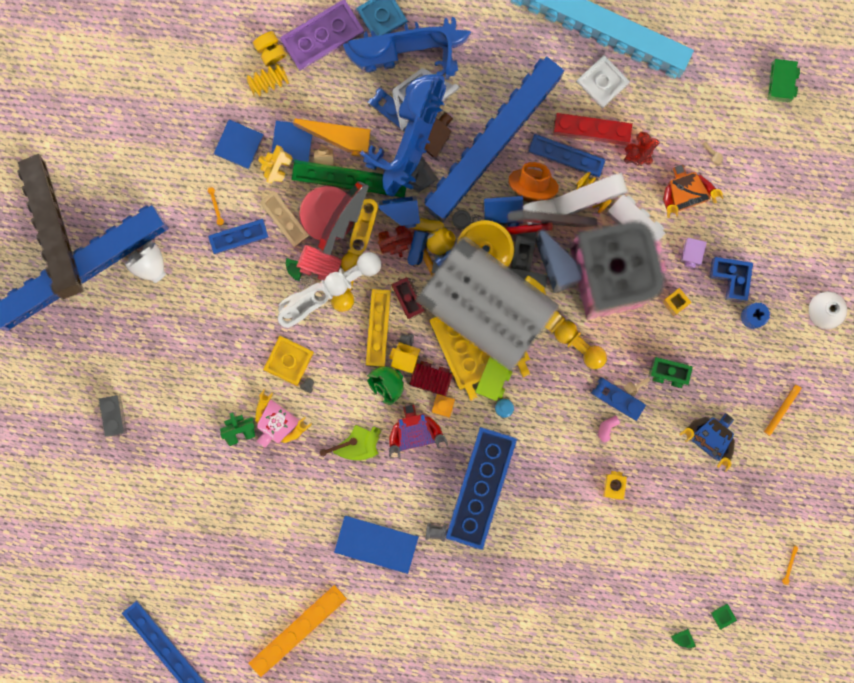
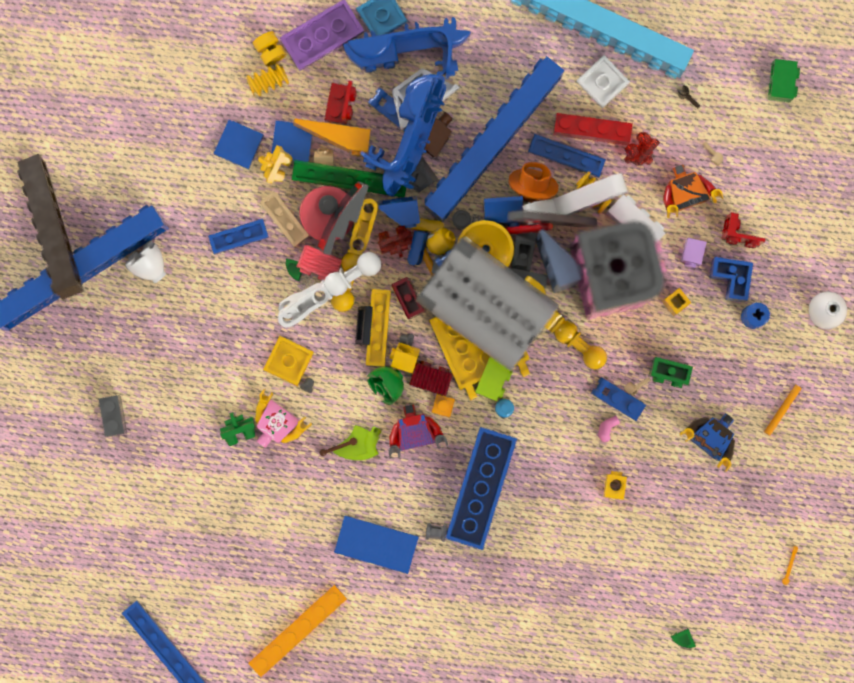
light orange hinge [208,187,224,226] -> none
green tile [710,604,737,630] -> none
none -> dark grey plate [318,195,338,215]
none -> red bracket [324,80,357,125]
none -> black tile [355,306,373,345]
none -> dark brown hand [678,85,701,109]
none -> red bracket [721,212,766,249]

